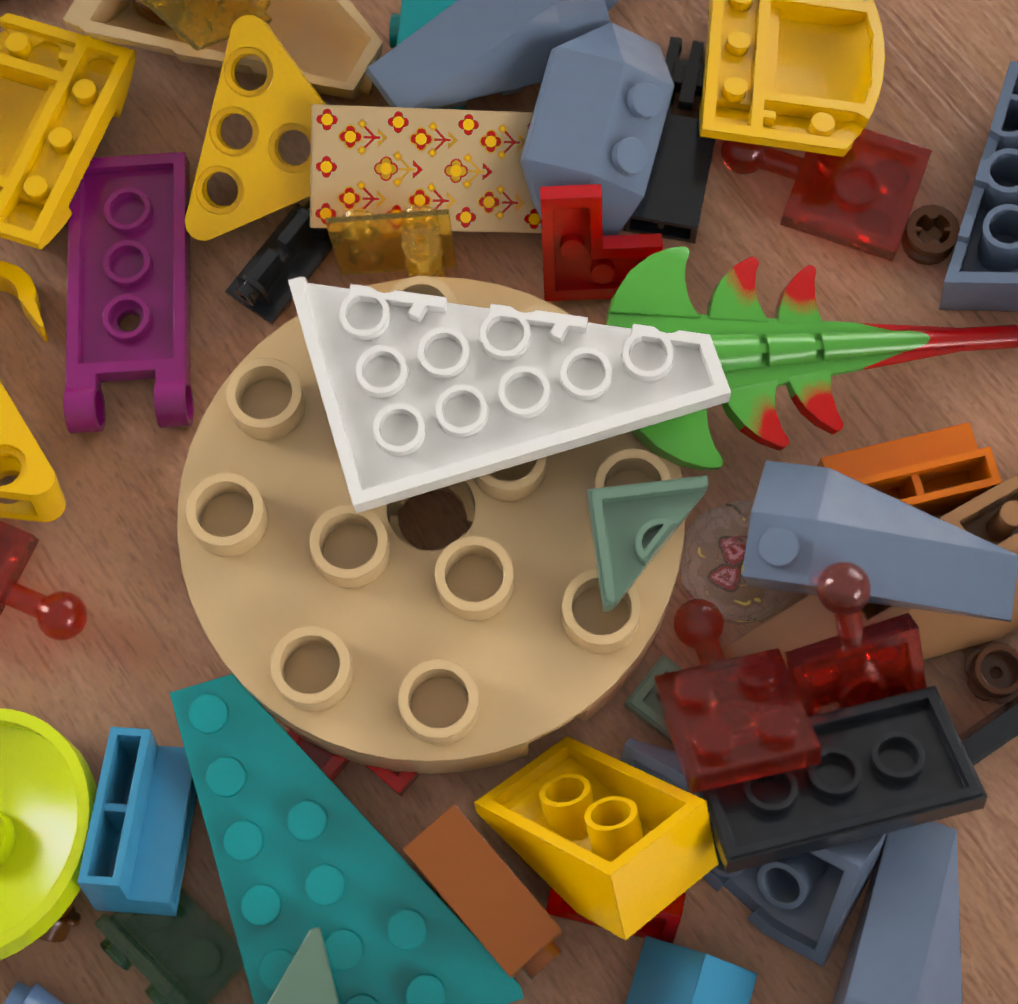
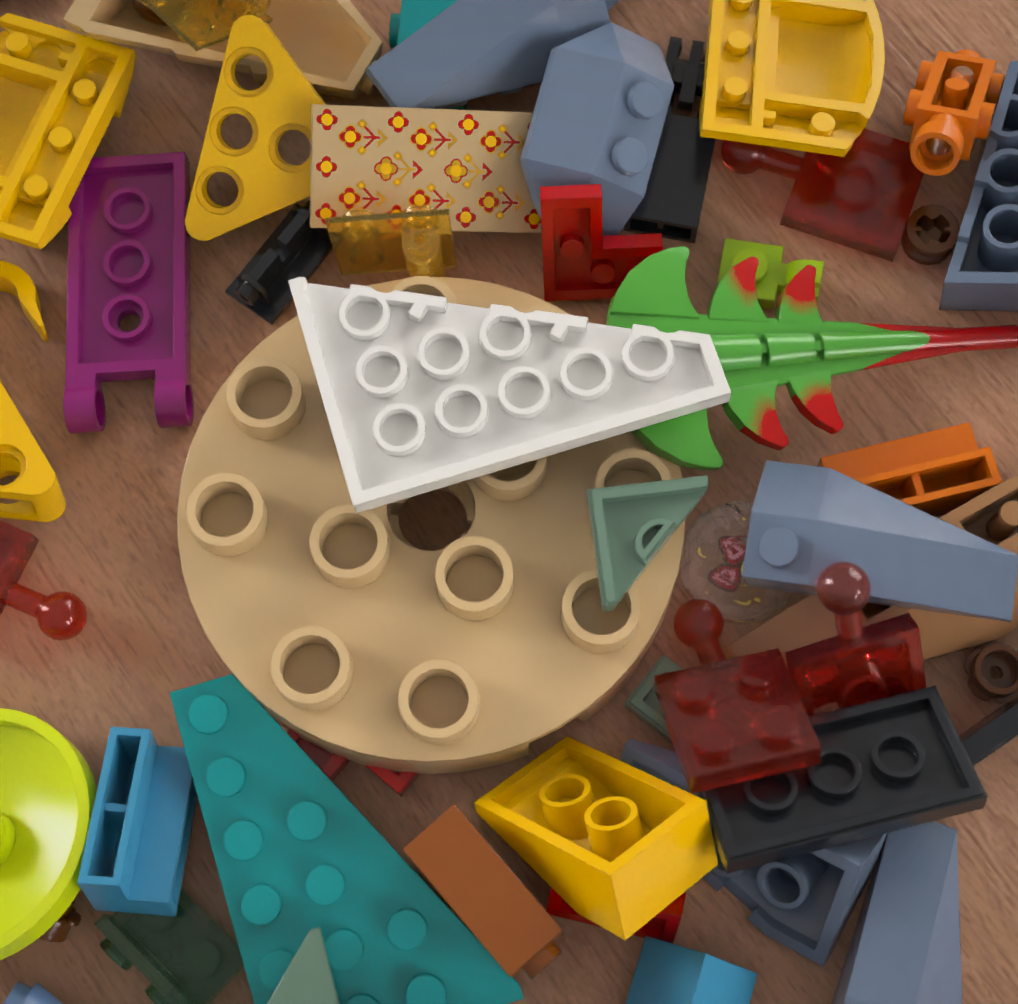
none -> lime plate [717,238,824,310]
none -> orange brick [903,49,1005,176]

